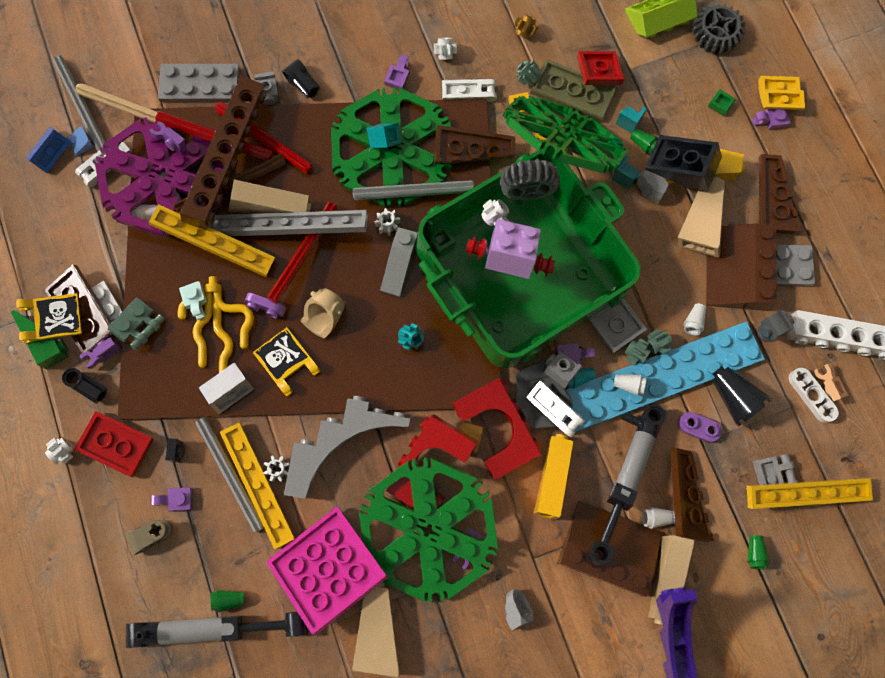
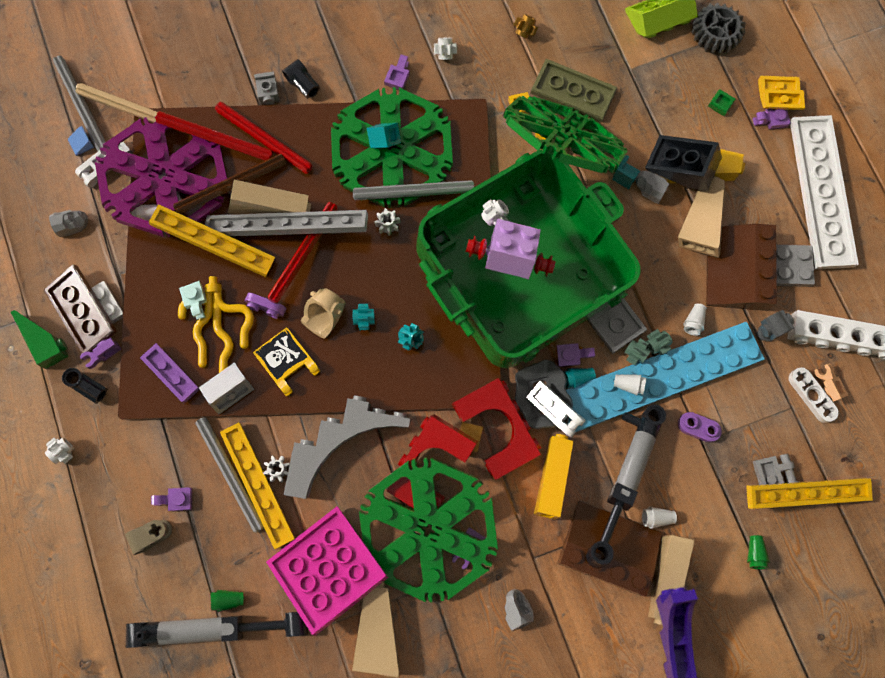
flag [16,293,82,344] -> none
blue panel [26,127,71,173] -> none
red plate [74,411,154,478] -> none
sand green plate [107,297,165,350] -> none
medium lavender plate [150,121,186,154] -> none
light grey plate [158,64,240,103] -> none
black plate [165,438,185,463] -> none
reddish brown brick [180,76,266,230] -> none
light grey slope [380,227,418,297] -> none
reddish brown wing [434,125,515,165] -> none
white plate [442,79,497,102] -> none
dark grey gear [500,159,560,201] -> none
sand green gear [516,60,540,86] -> none
light grey brick [545,351,582,388] -> none
red plate [577,51,624,85] -> none
teal panel [616,106,647,134] -> none
green cone [630,129,658,155] -> none
reddish brown wing [670,448,714,542] -> none
black cone [712,366,773,427] -> none
reddish brown wing [759,154,803,235] -> none
none -> light grey rock [49,210,88,237]
none -> medium lavender plate [140,343,200,404]
none -> teal gear [352,304,375,330]
none -> white plate [790,115,859,269]

